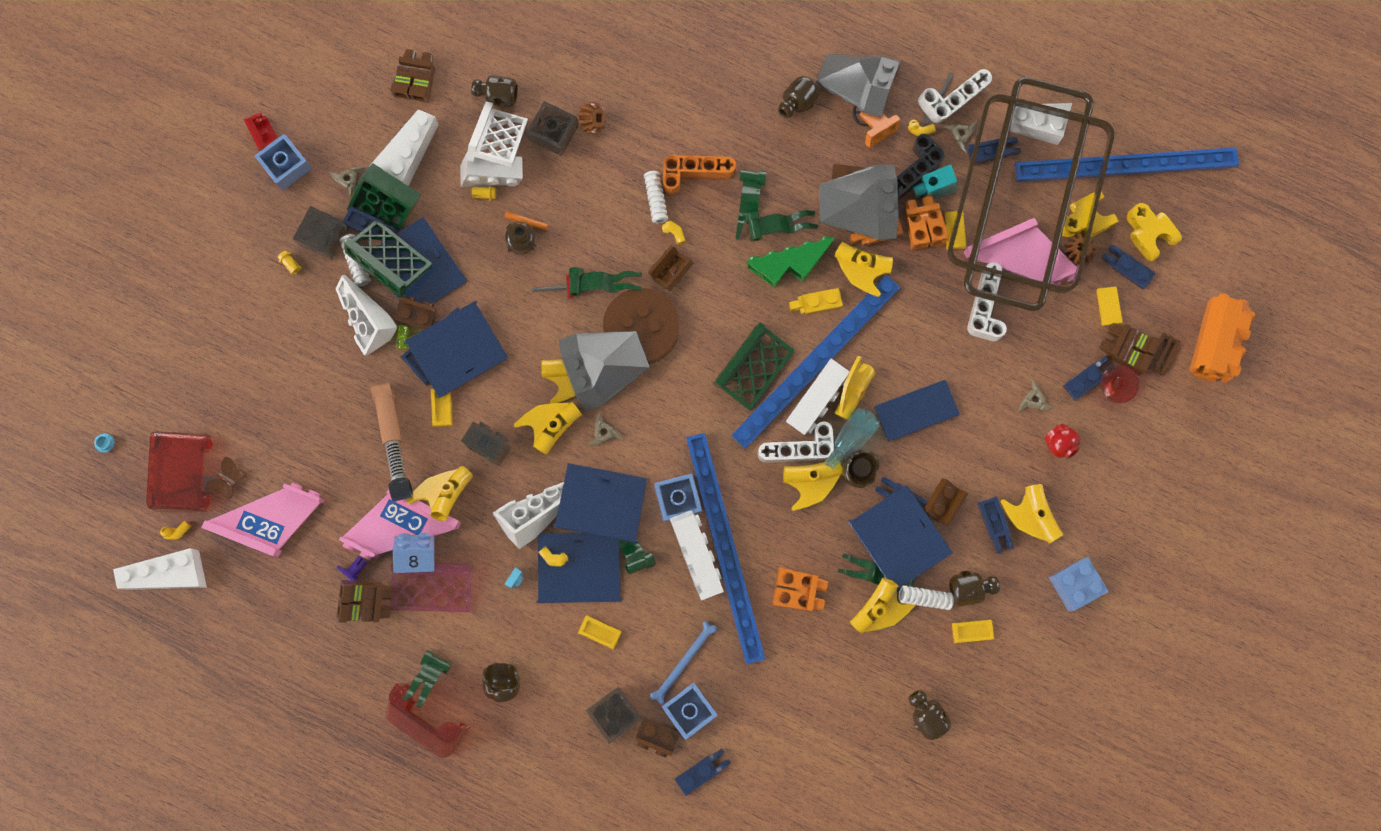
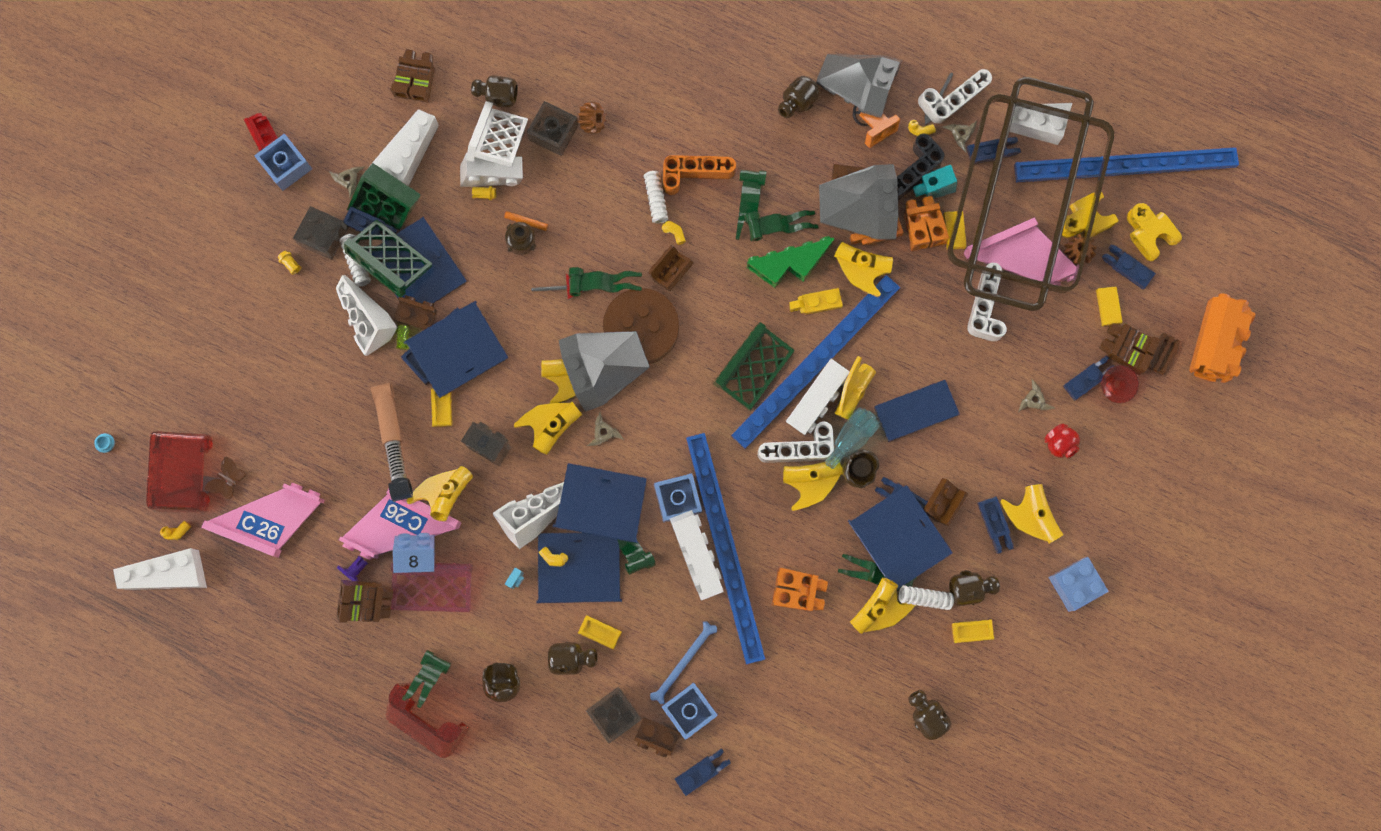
none -> dark brown piece [548,642,598,675]

